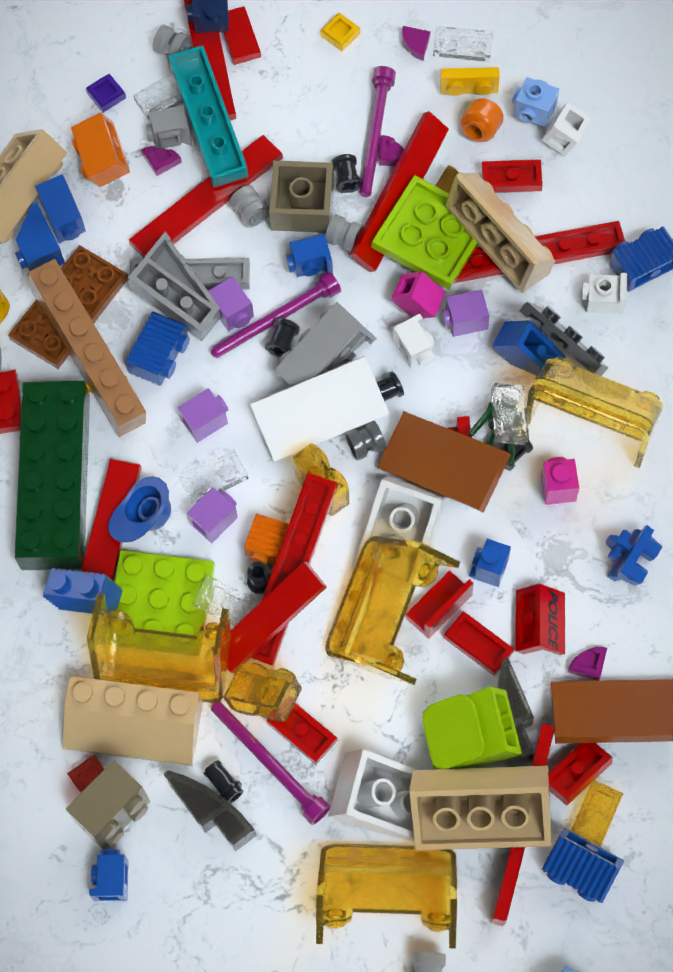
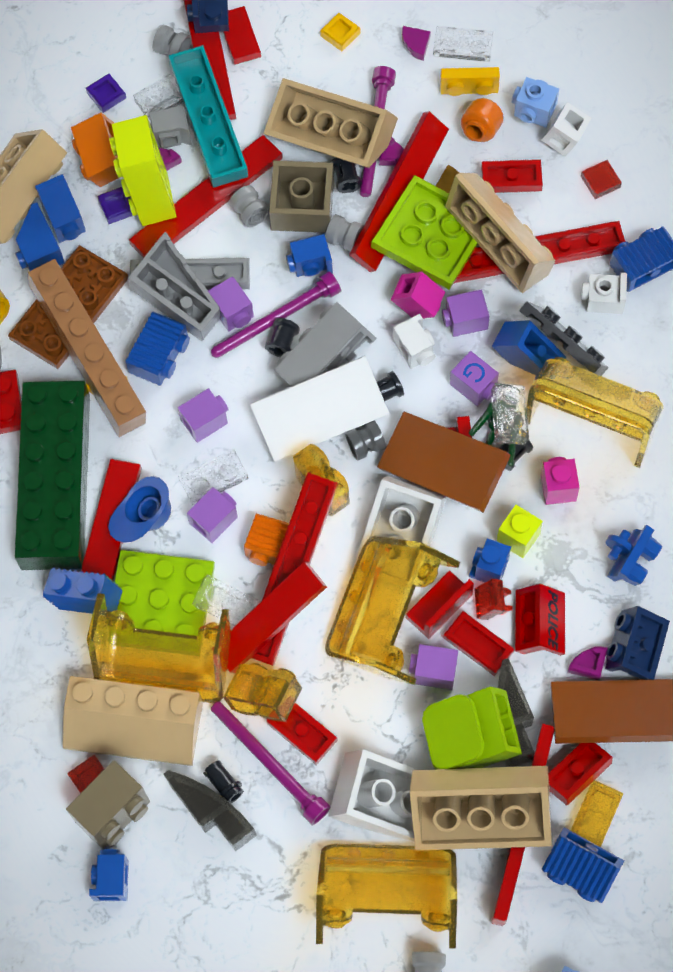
black pin [247,562,271,594] -> none
none -> dark purple tile [98,187,133,224]
none -> neon yellow brick [109,115,177,226]
none -> tan slope [263,78,398,168]
none -> medium lavender brick [409,644,458,690]
none -> medium lavender brick [450,351,499,407]
none -> clear red tile [474,579,513,620]
none -> neon yellow brick [497,505,543,558]
none -> clear red tile [581,160,622,199]
none -> dark blue bracket [605,606,670,680]

